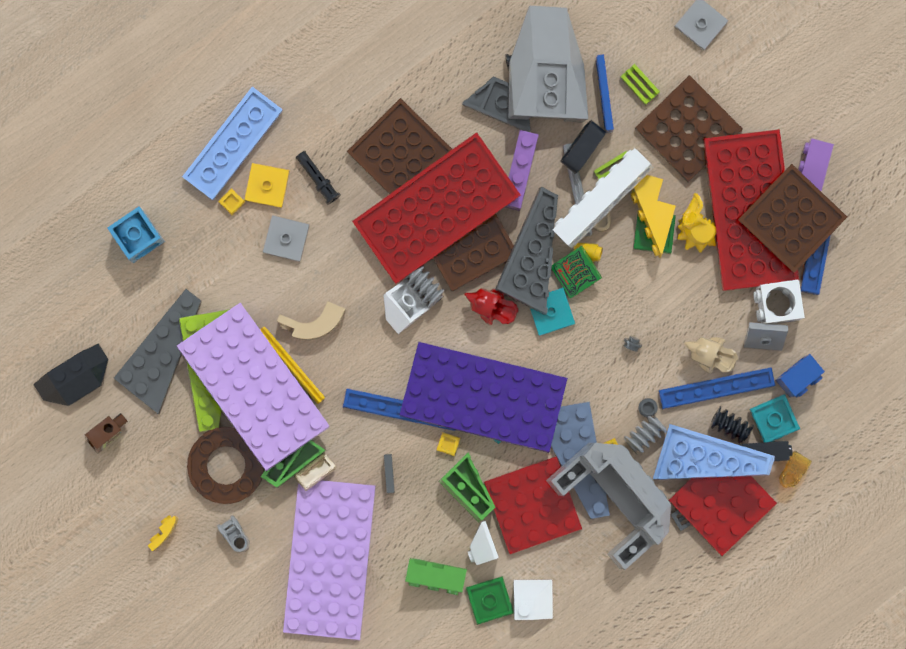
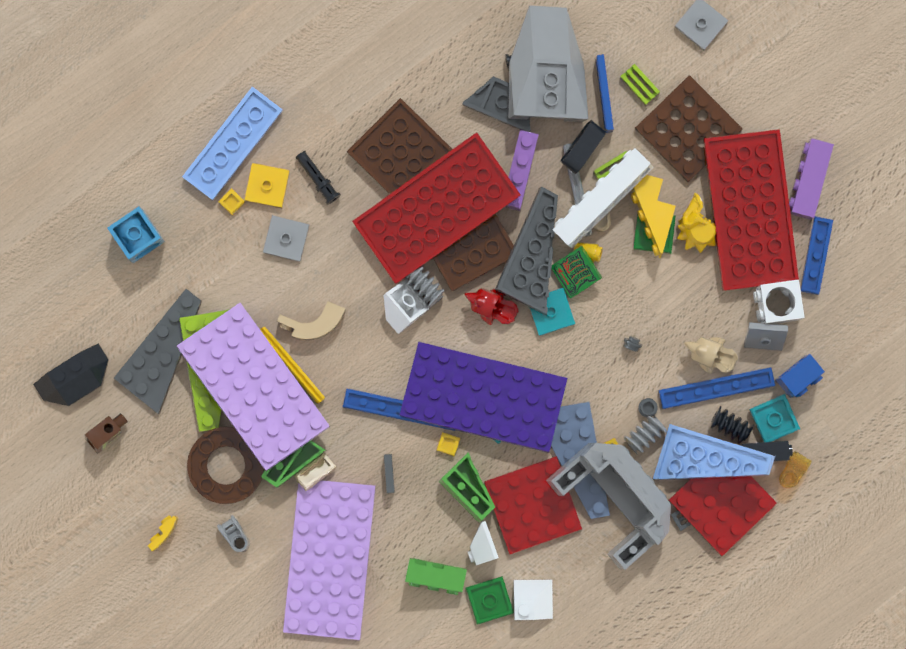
reddish brown plate [738,164,847,273] -> none

